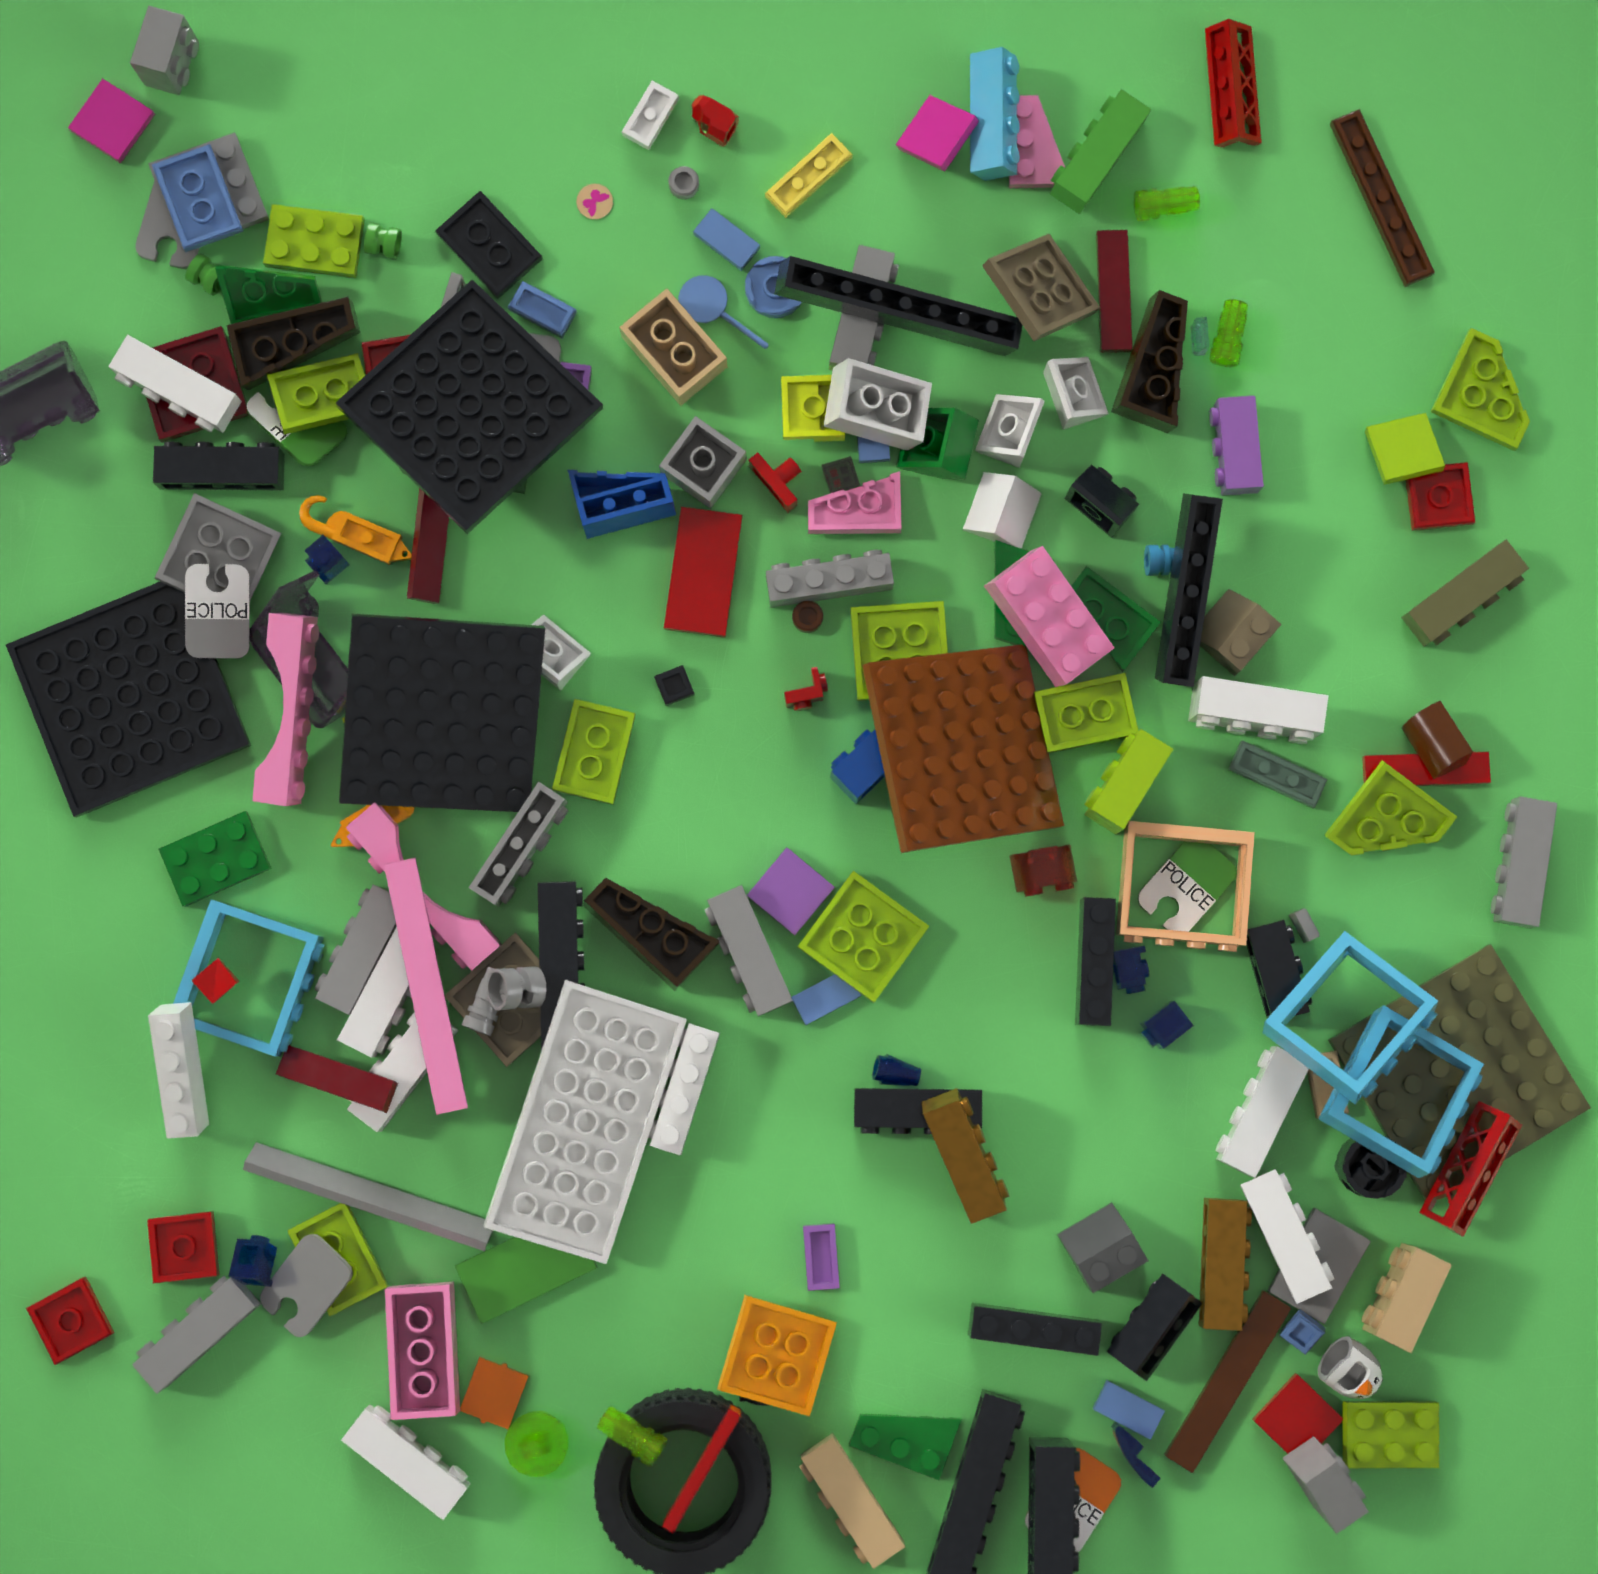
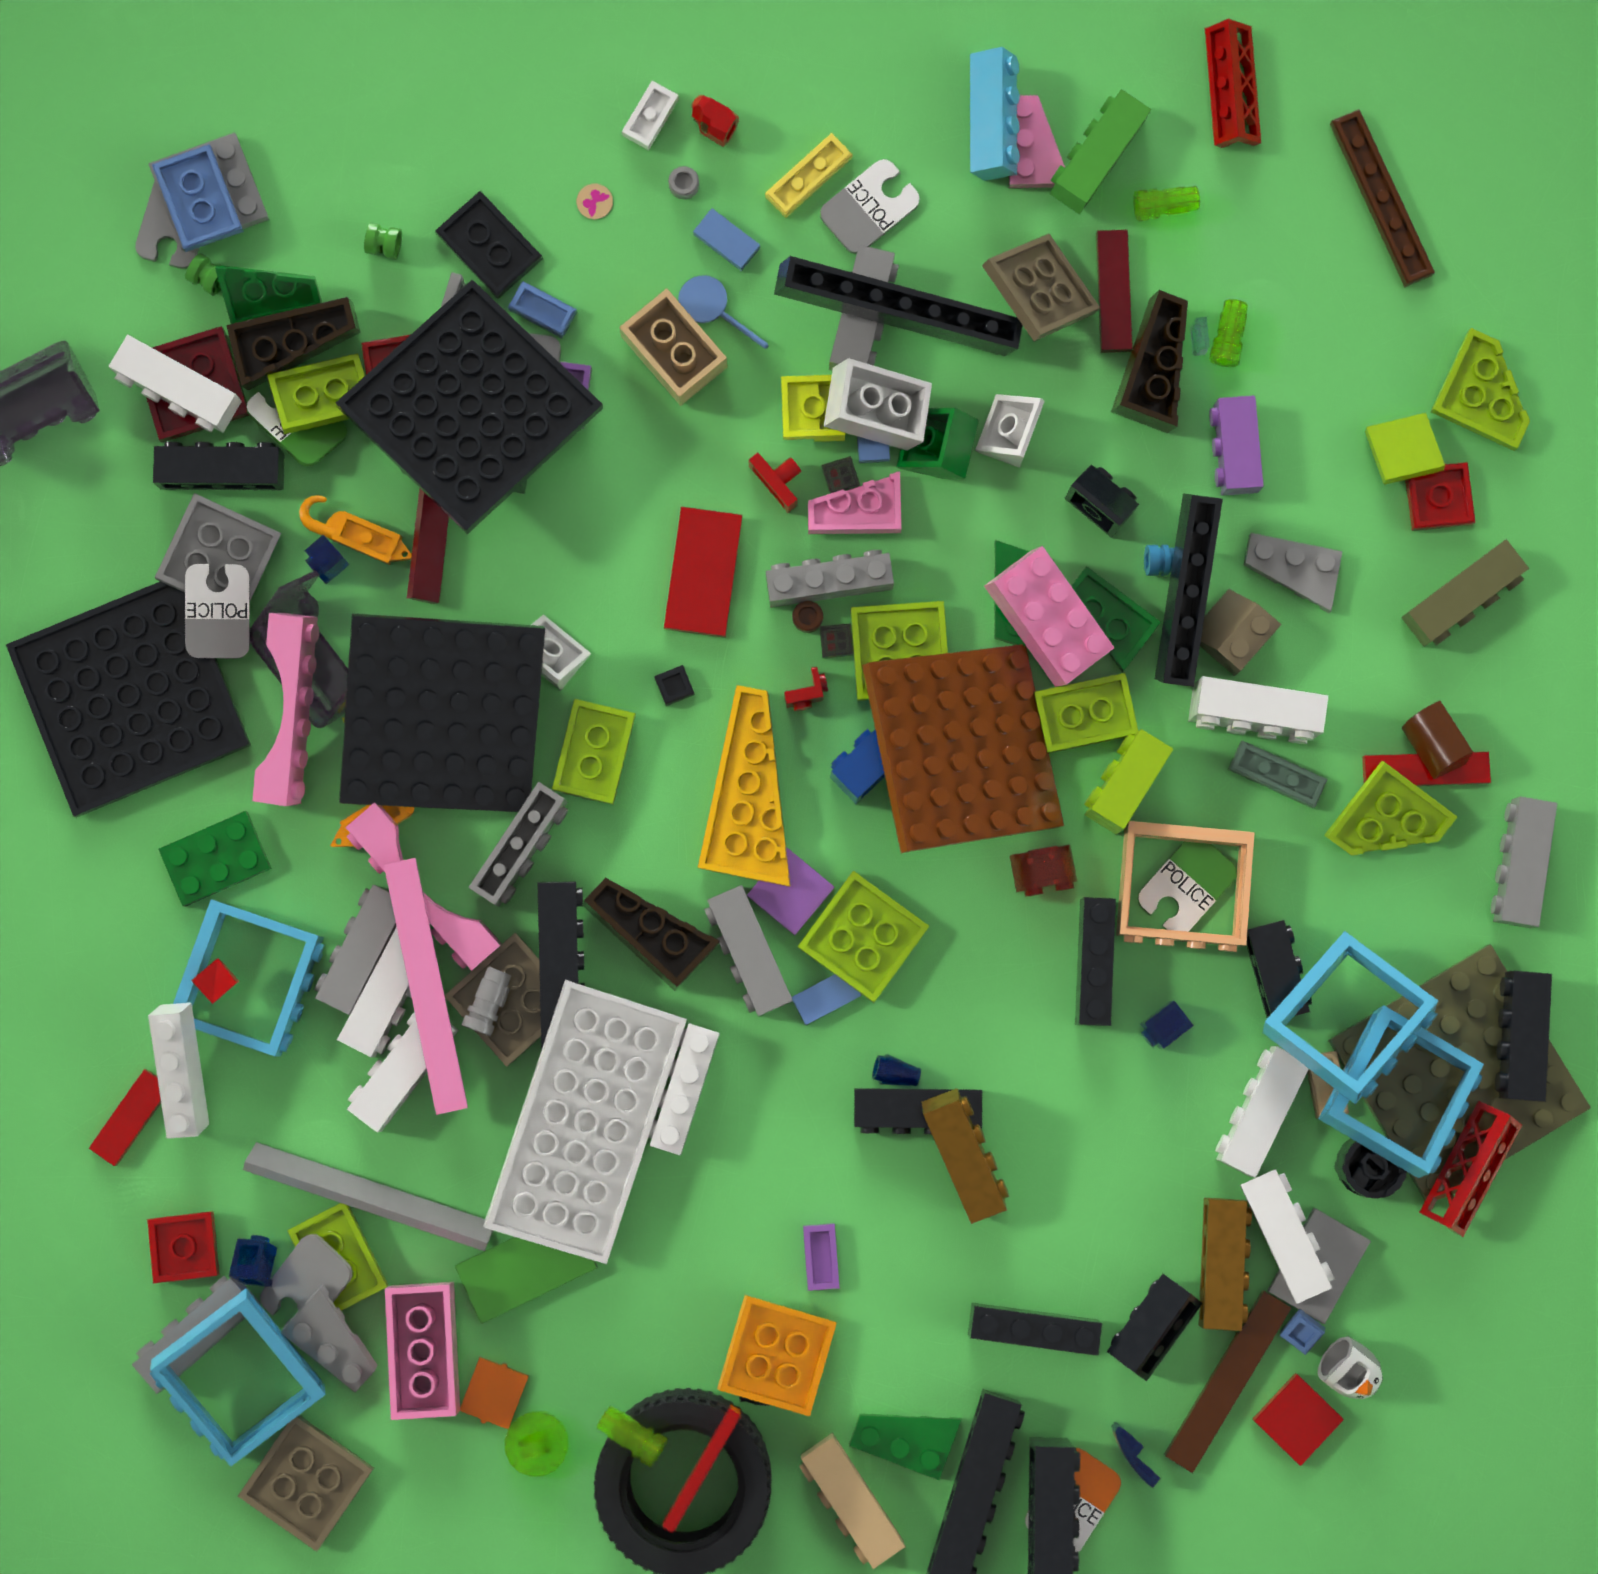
red tile [26,1277,114,1365] -> none
dark pink tile [68,78,155,164] -> none
light grey brick [130,5,199,95] -> none
lime plate [263,204,365,278] -> none
dark red tile [276,1045,398,1113] -> none
white brick [341,1405,471,1520] -> none
light grey wheel [487,966,546,1010] -> none
blue wedge [568,470,676,539] -> none
light grey brick [659,416,747,509] -> none
medium blue tile [745,256,802,318] -> none
dark pink tile [896,95,979,172] -> none
white slope [963,472,1042,549] -> none
white slope [1043,357,1109,430] -> none
dark grey slope [1057,1203,1148,1293] -> none
medium blue tile [1092,1380,1165,1440] -> none
clear blue brick [1113,946,1149,994] -> none
light grey brick [1282,1436,1369,1534] -> none
light grey tile [1289,908,1319,943] -> none
lime plate [1343,1401,1439,1468] -> none
tan brick [1362,1243,1452,1353] -> none
none -> red tile [89,1069,161,1166]
none -> medium azure window [150,1288,326,1467]
none -> dark tan plate [238,1415,374,1552]
none -> light grey wing [281,1284,378,1392]
none -> yellow wing [698,685,791,887]
none -> piece [820,159,920,254]
none -> clear smoke tile [820,624,853,658]
none -> light grey wing [1244,533,1342,613]
none -> black brick [1495,971,1552,1102]

